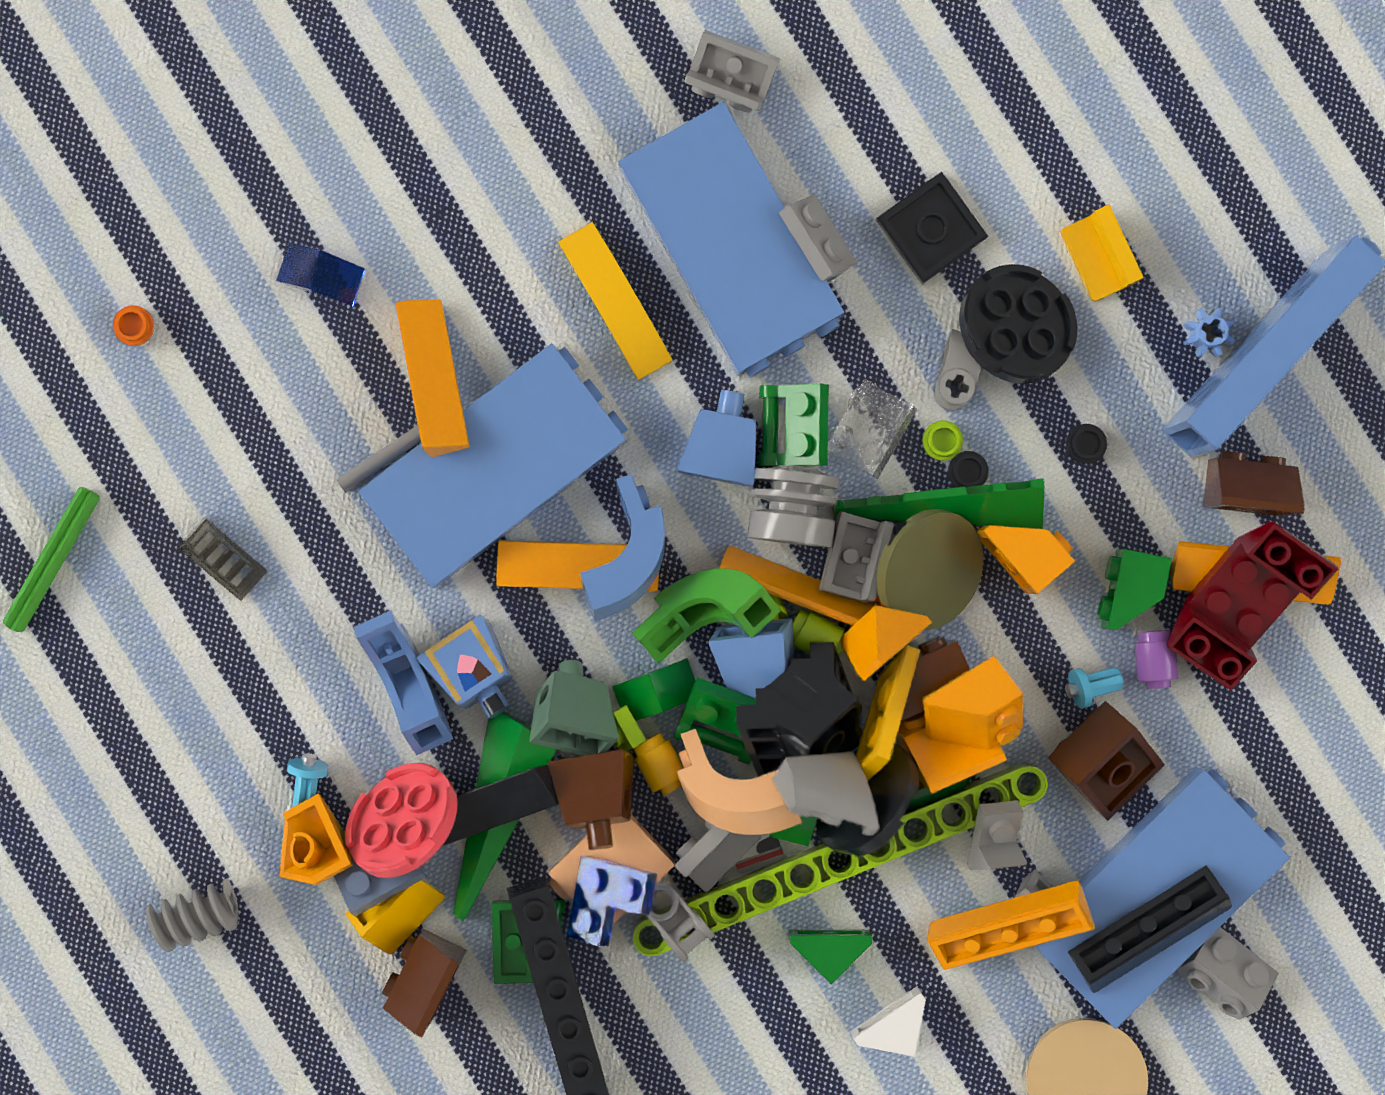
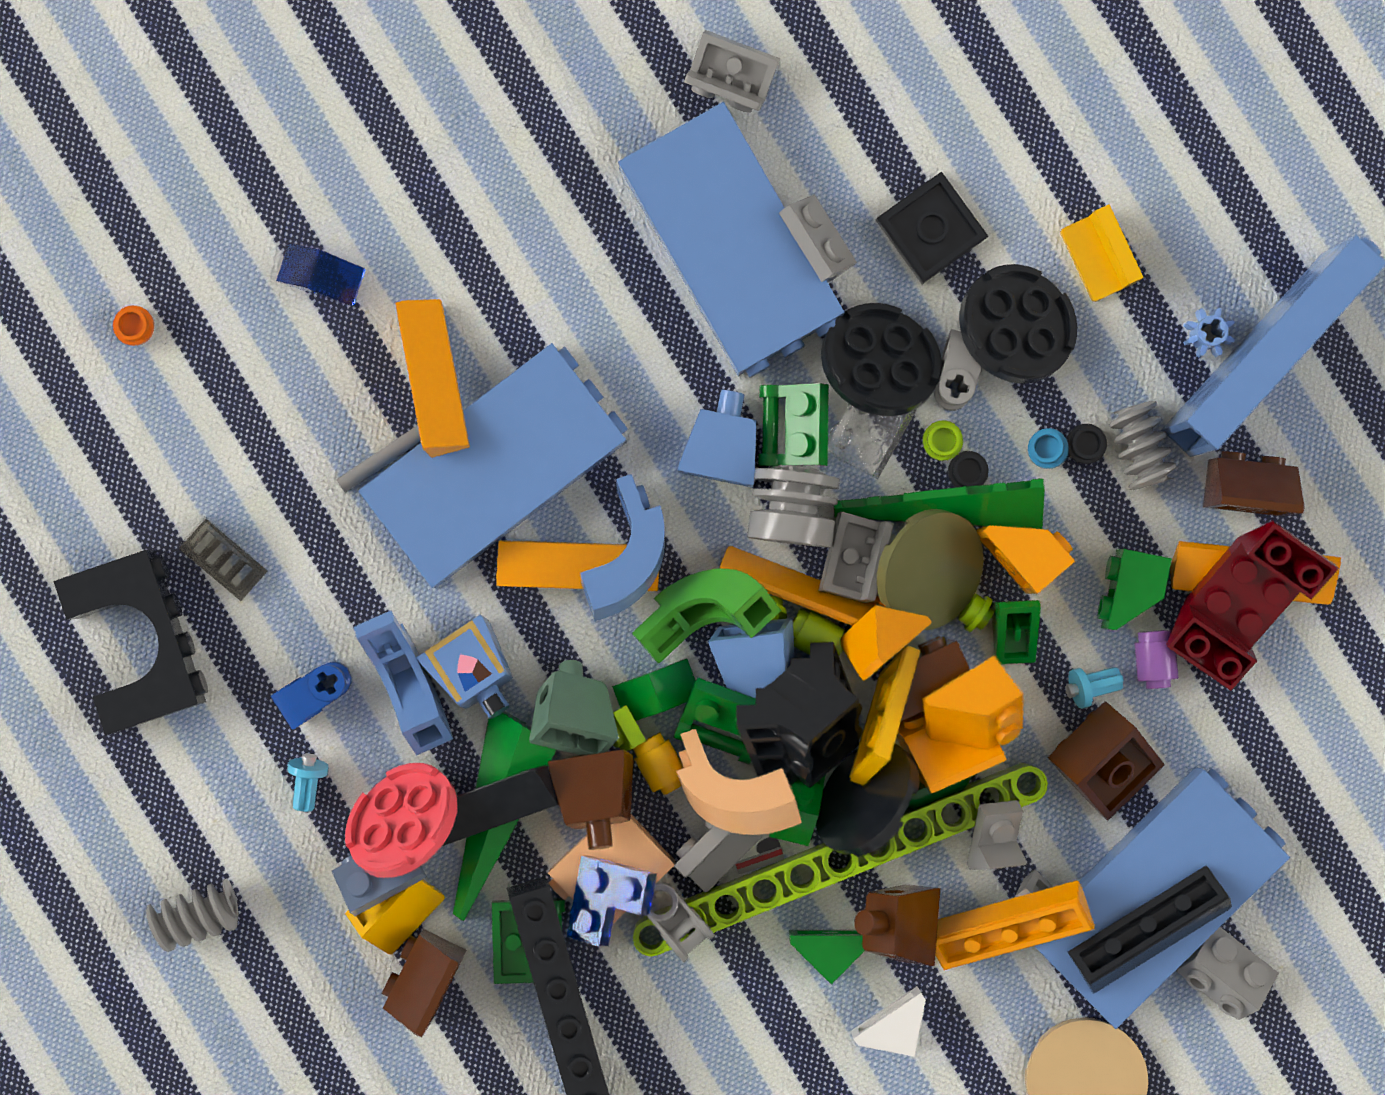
bright green axle [3,487,100,632] -> none
light orange slope [279,794,353,885] -> none
yellow slope [558,222,673,381] -> none
light grey slope [772,752,879,835] -> none
none -> black arch [53,550,208,736]
none -> blue piece [270,662,351,730]
none -> black tile [821,303,942,416]
none -> reddish brown torso [854,884,941,966]
none -> lime plate [958,593,994,633]
none -> green slope [991,600,1041,664]
none -> dark azure plate [1028,428,1069,469]
none -> light grey piece [1109,401,1177,490]

